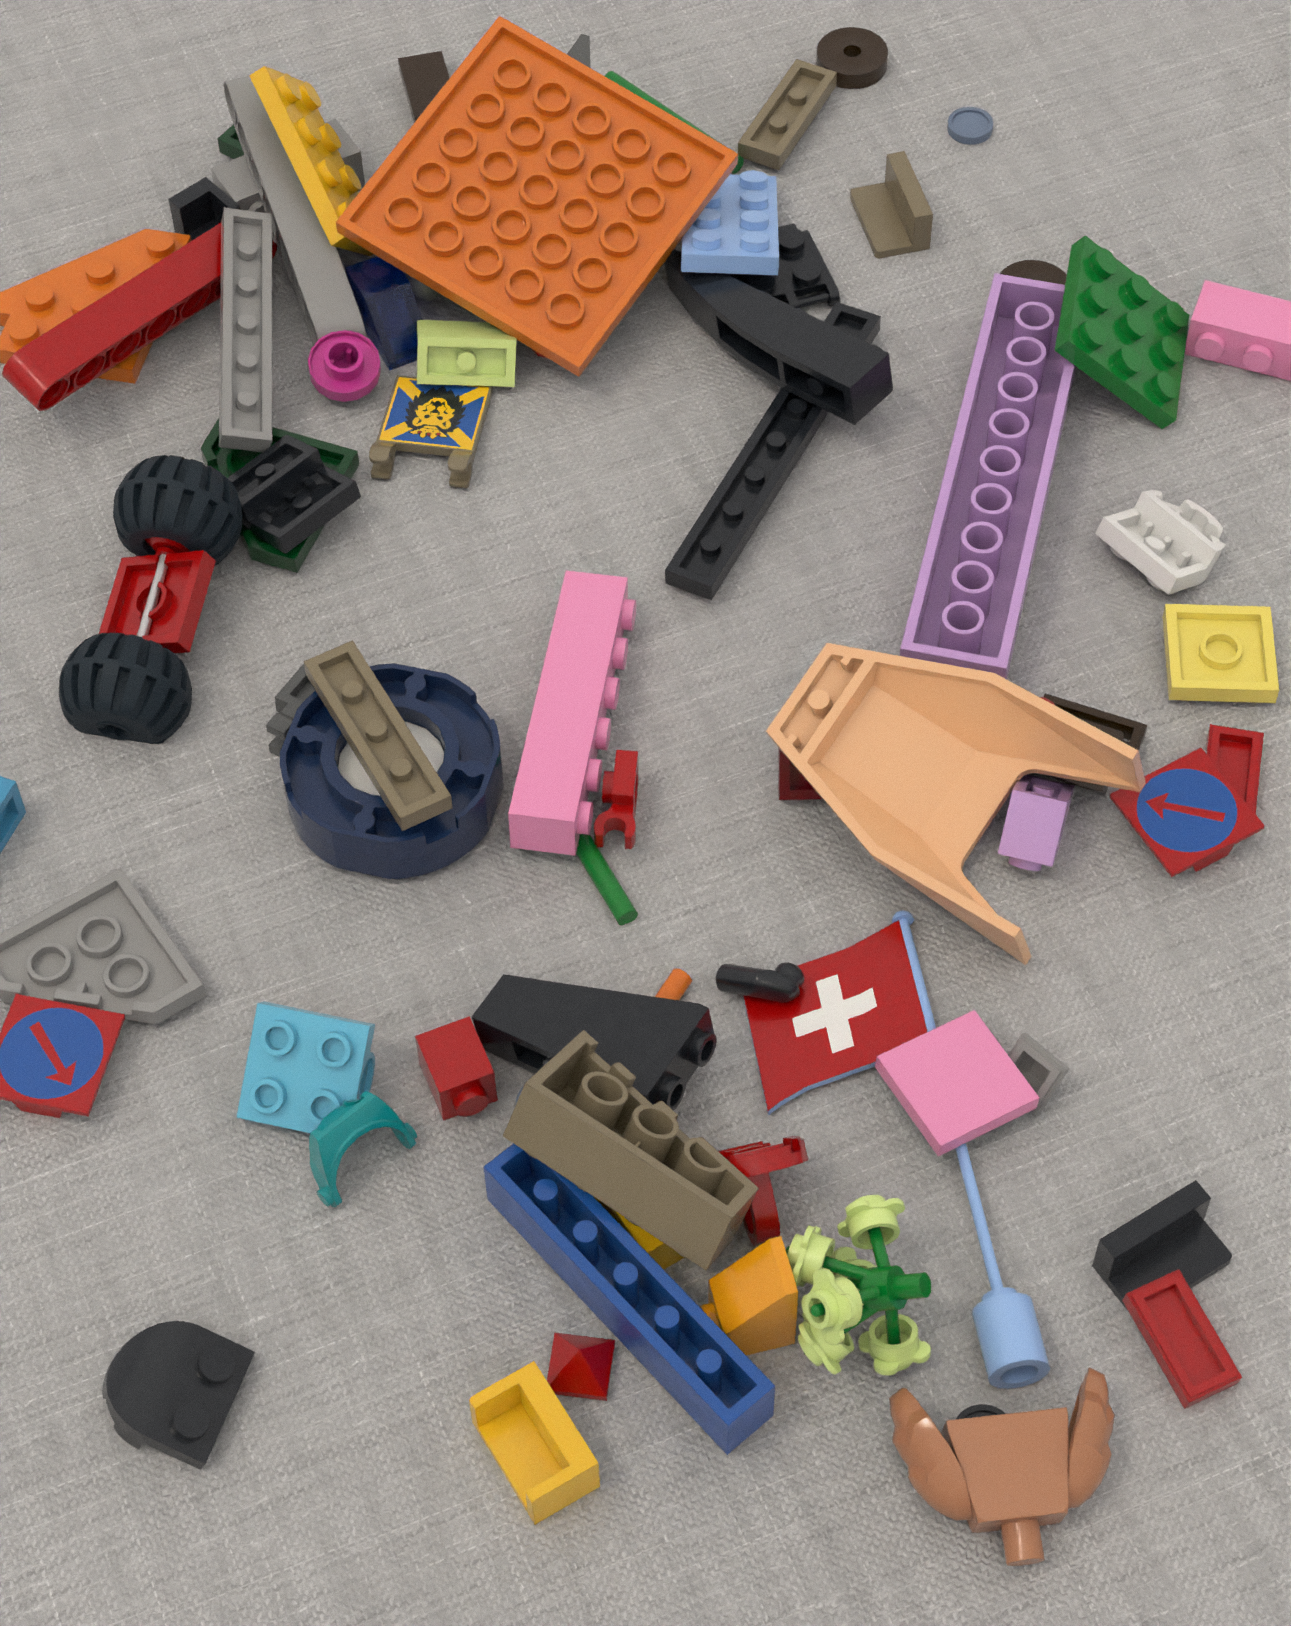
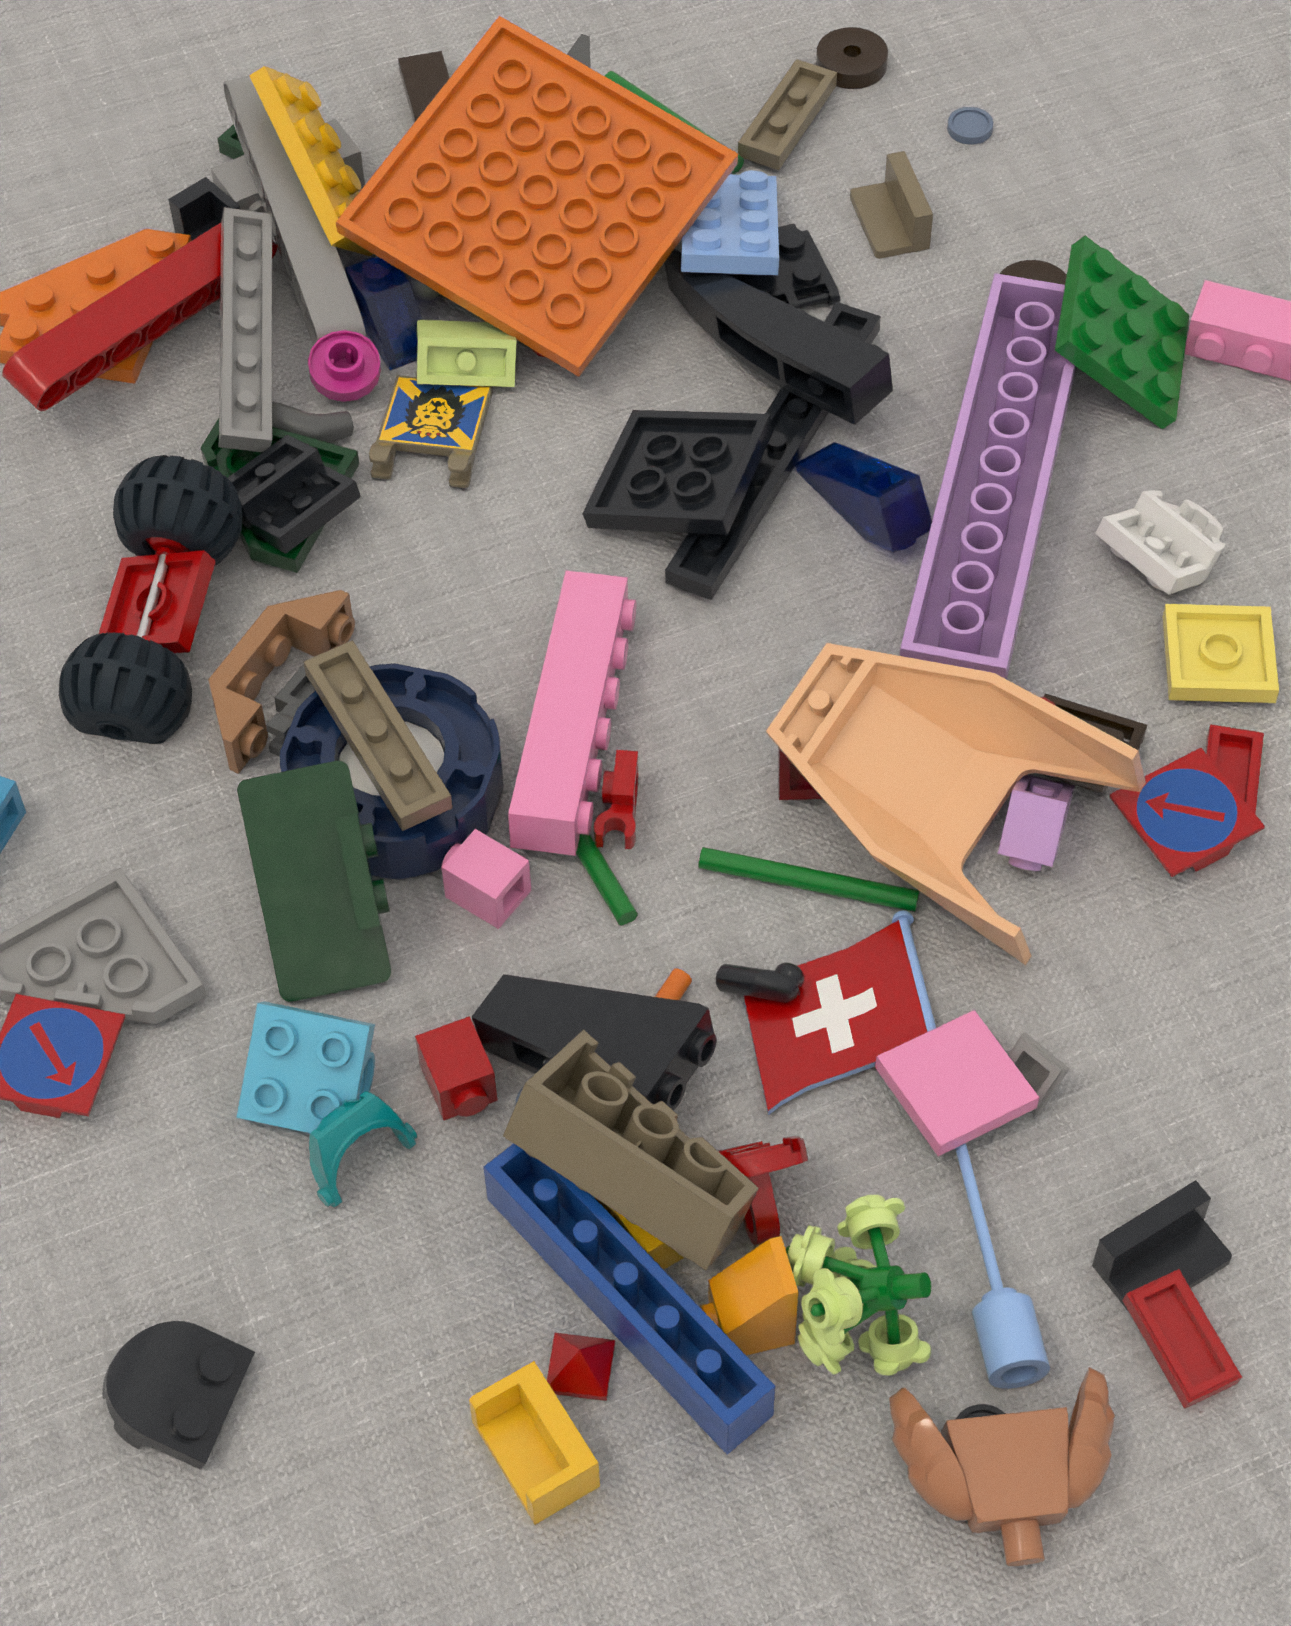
none -> medium nougat slope [208,590,355,774]
none -> dark green bracket [237,761,391,1002]
none -> dark grey arm [272,402,354,443]
none -> bright pink brick [441,829,531,929]
none -> black plate [582,410,775,535]
none -> green bar [698,847,920,912]
none -> clear blue slope [795,442,932,552]

